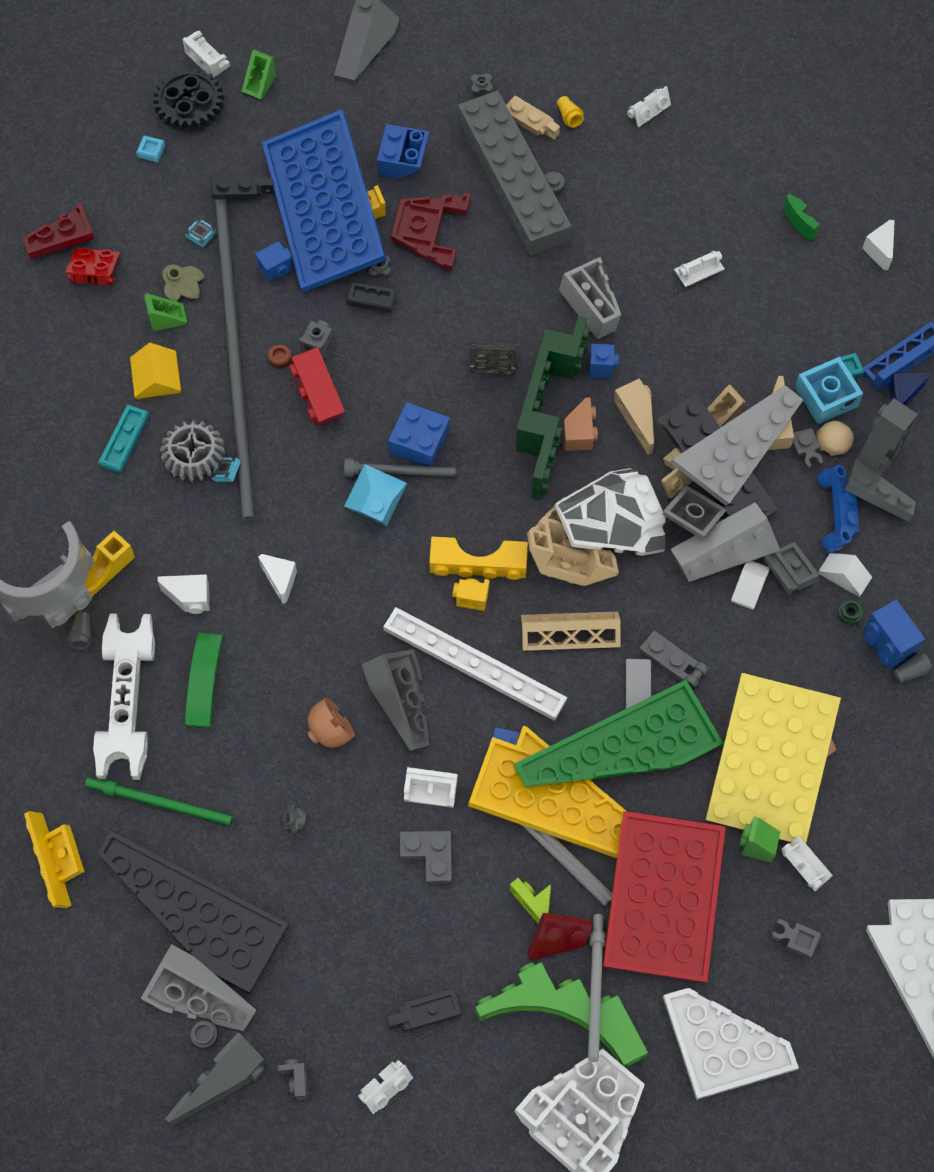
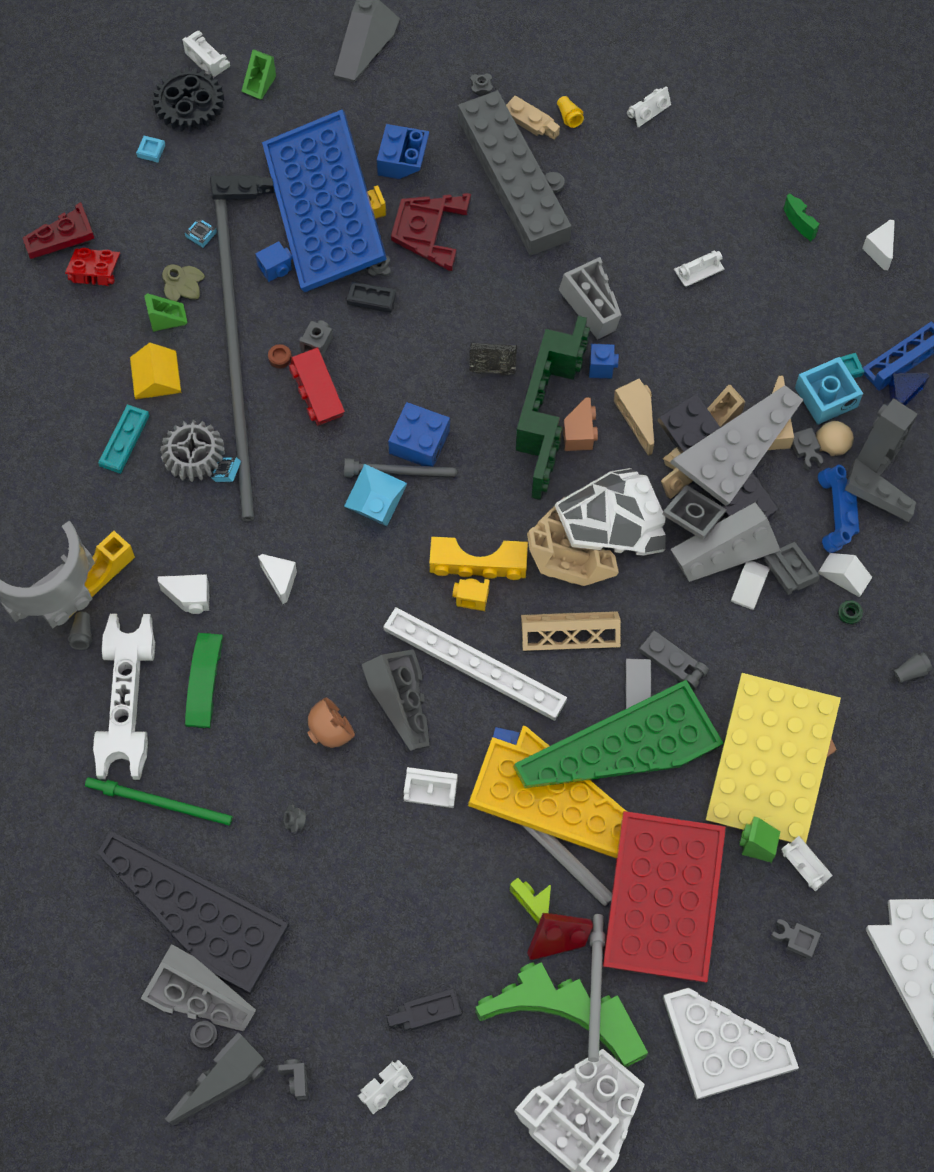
yellow bracket [24,811,85,908] -> none
dark grey plate [400,831,452,884] -> none
blue brick [863,600,925,671] -> none

